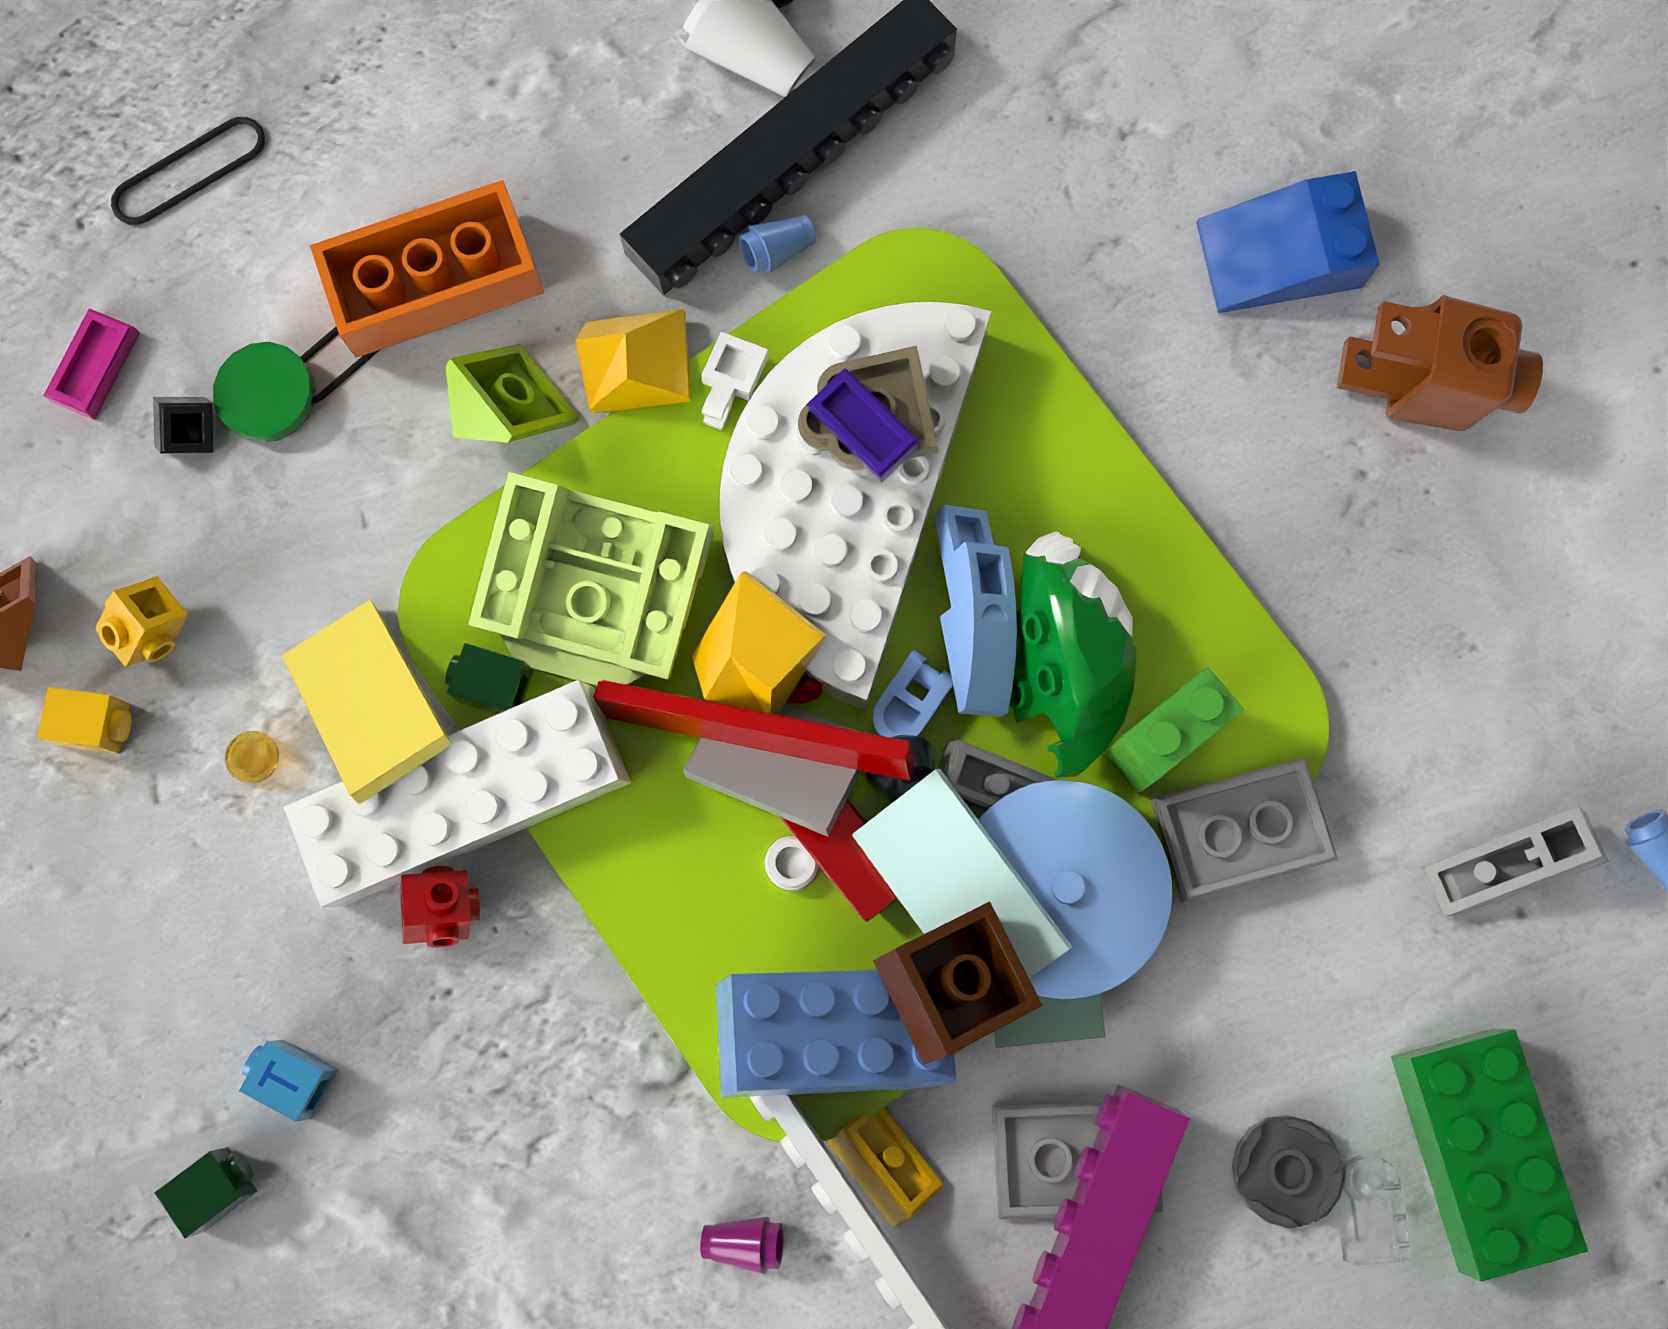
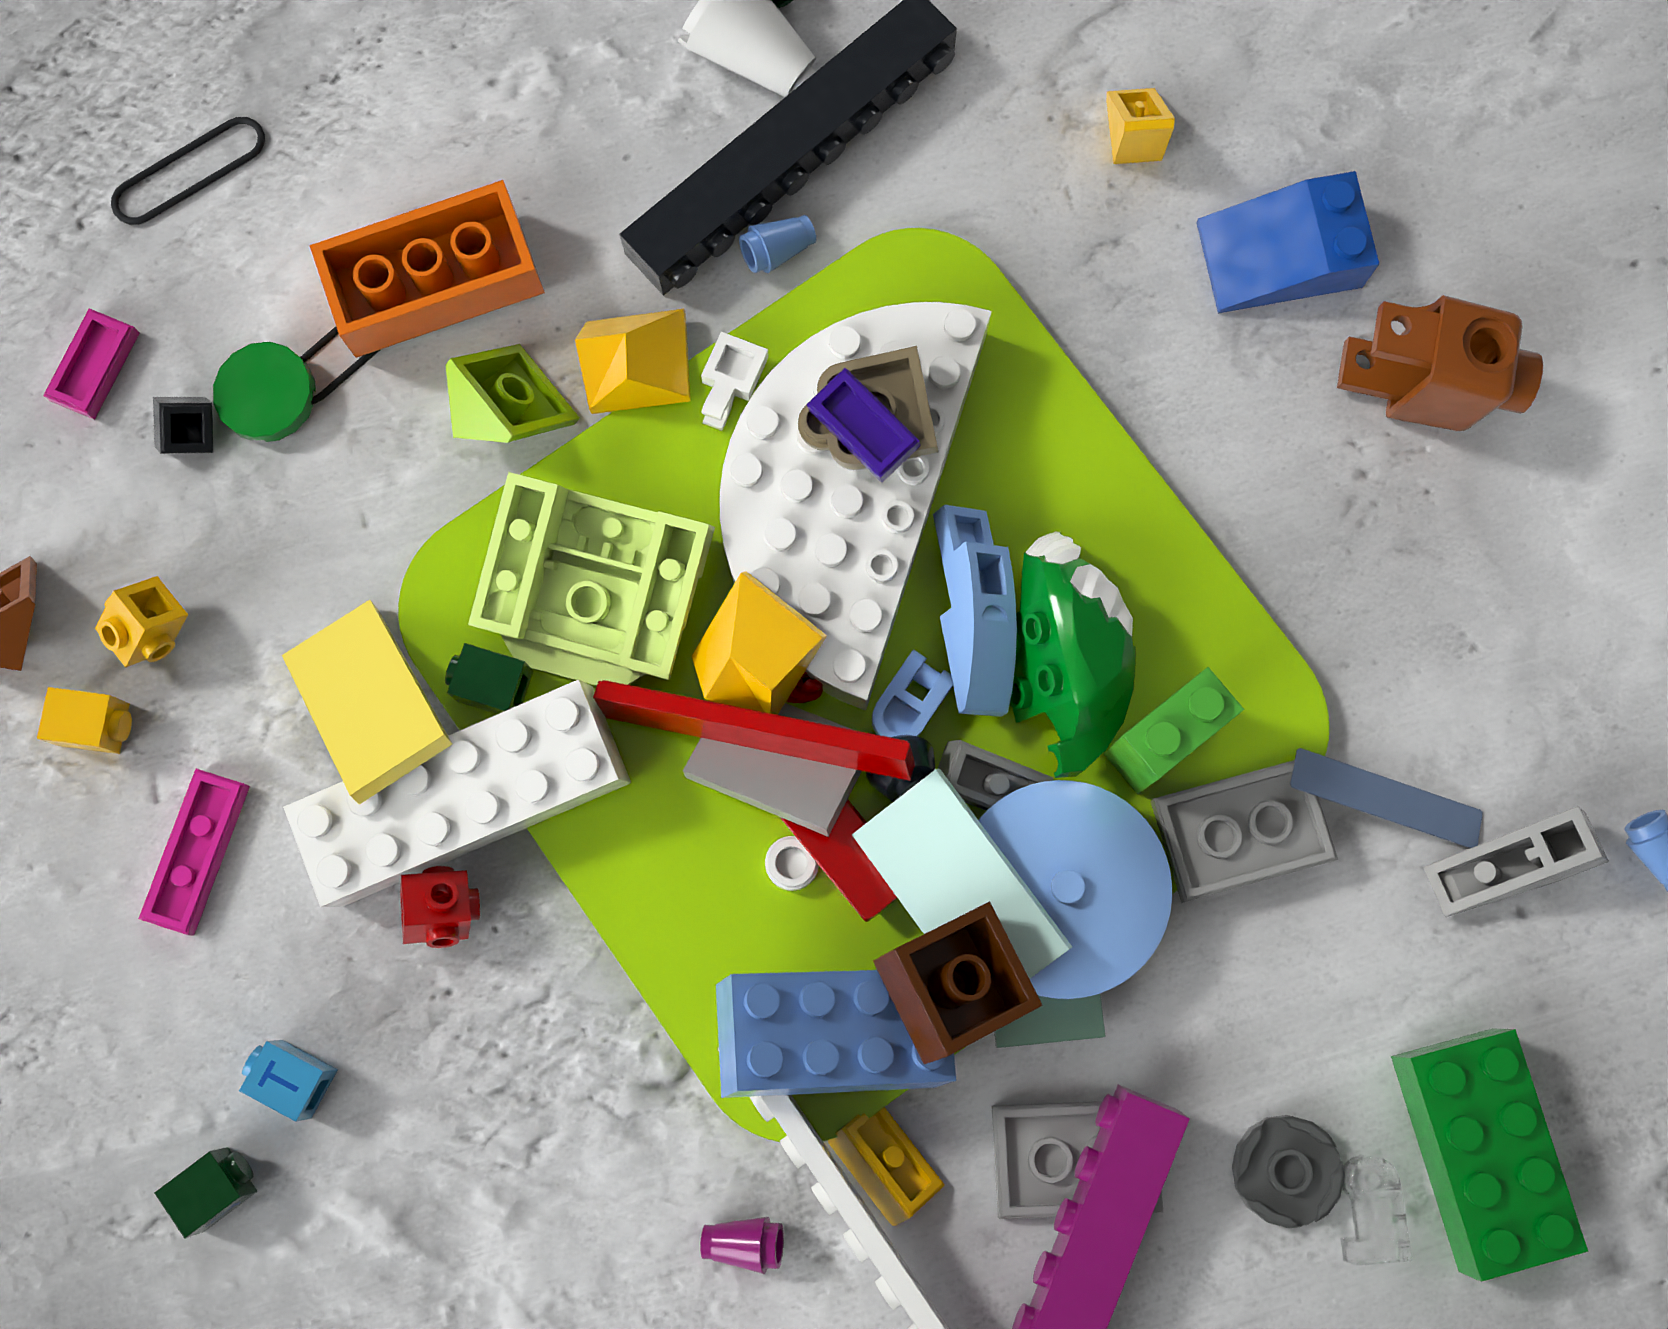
clear yellow plate [225,731,279,783] -> none
none -> dark pink tile [138,768,250,936]
none -> yellow slope [1106,88,1175,164]
none -> sand blue sticker [1290,748,1483,848]

